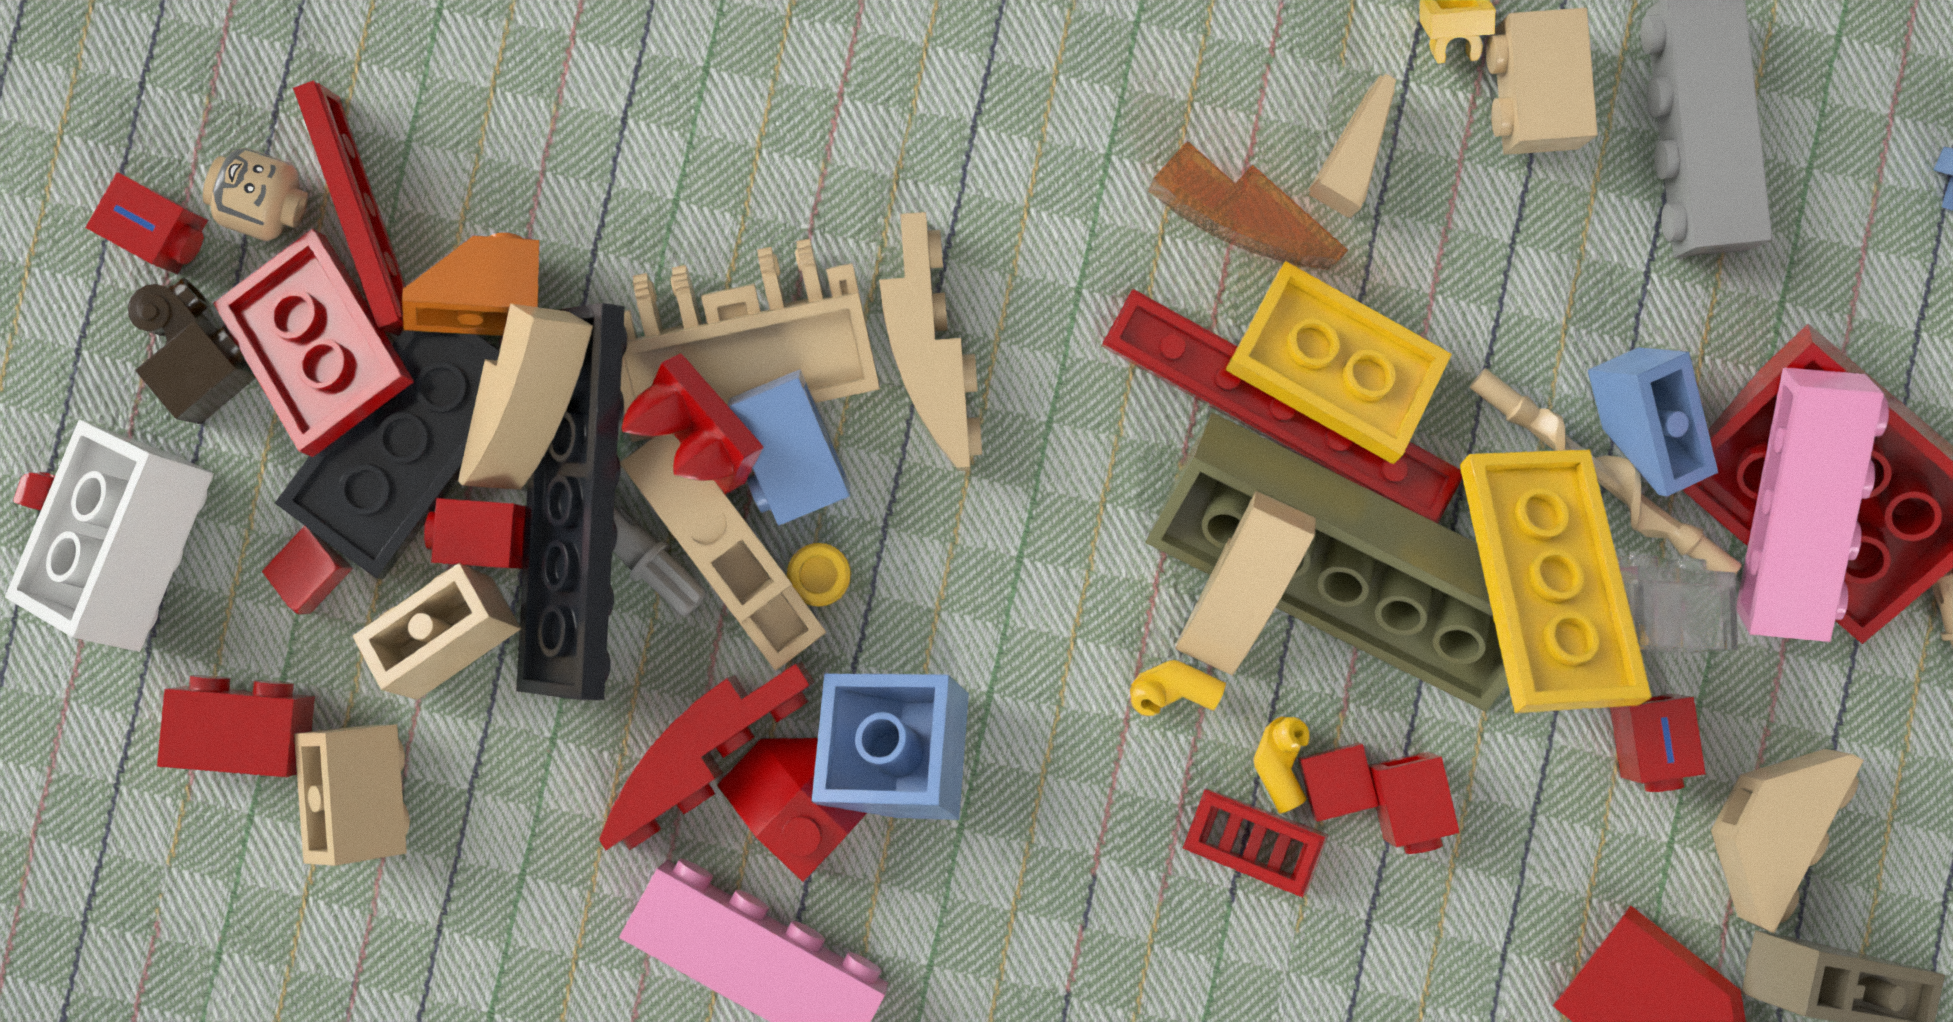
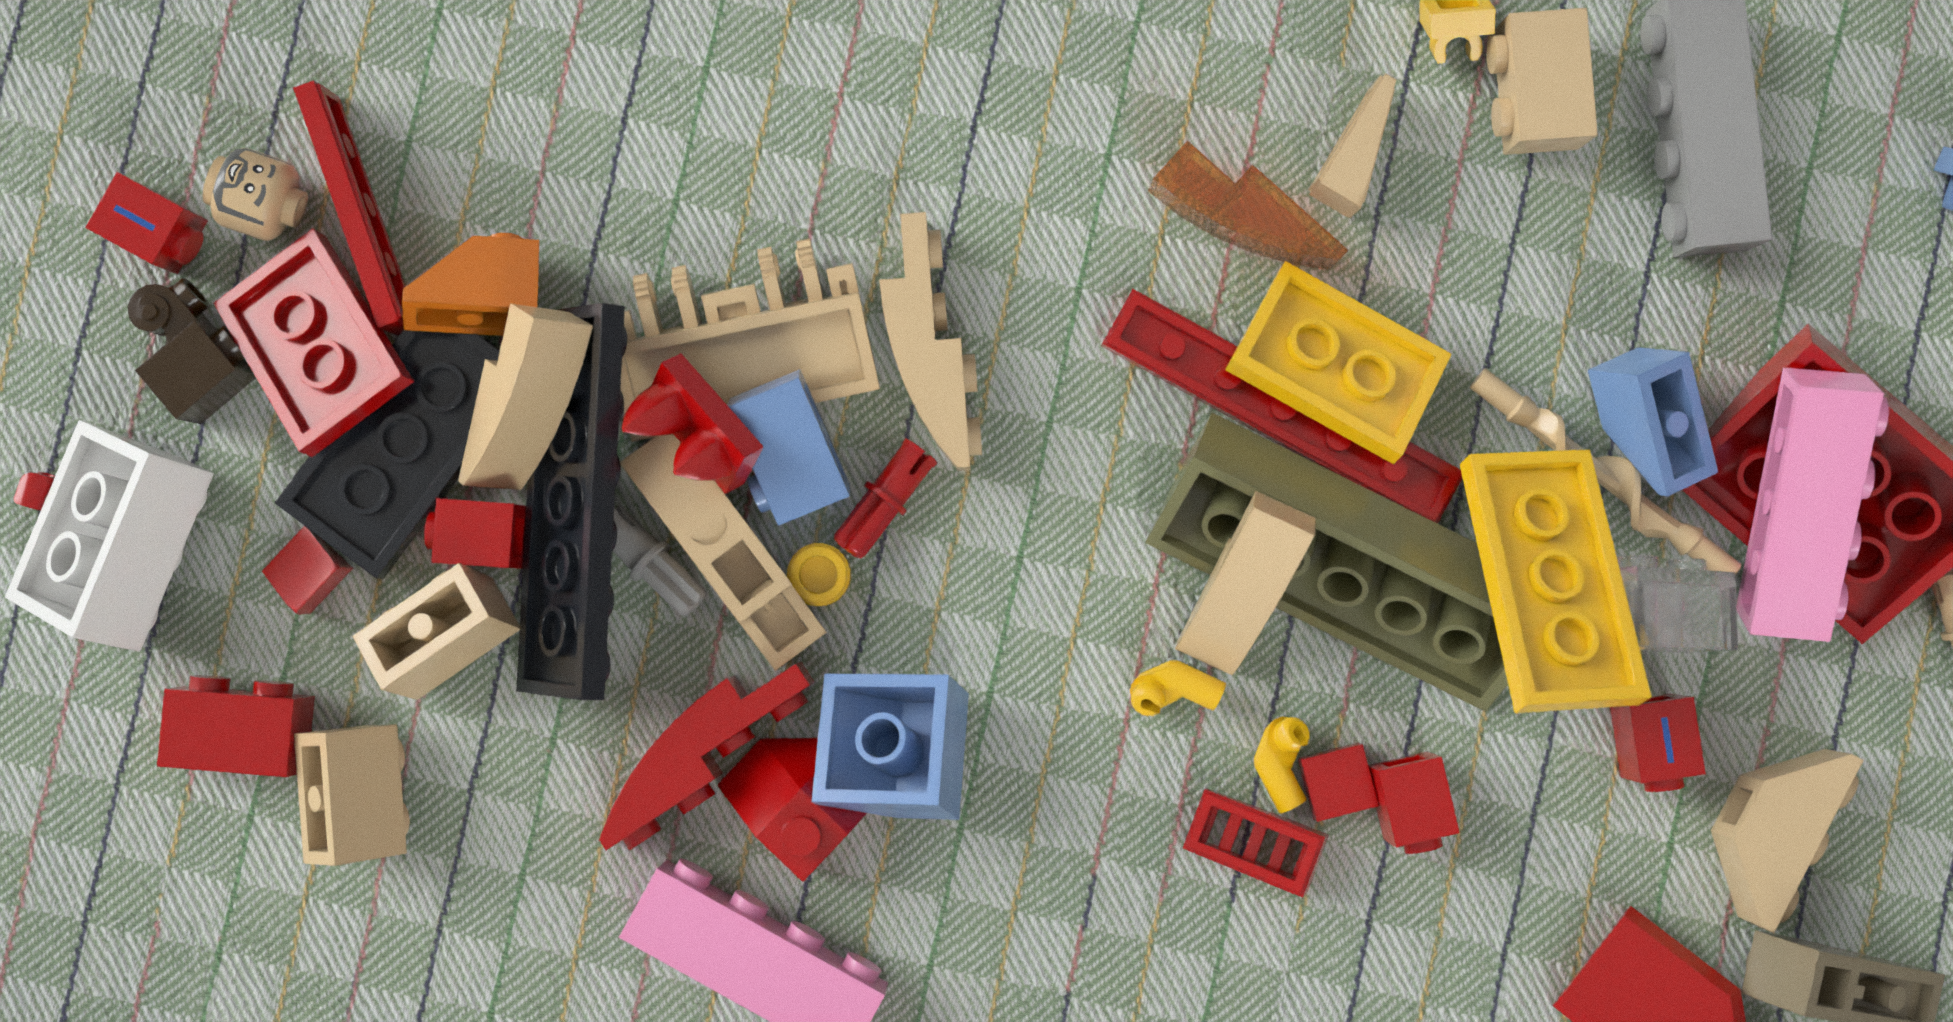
none -> red axle [834,438,938,559]

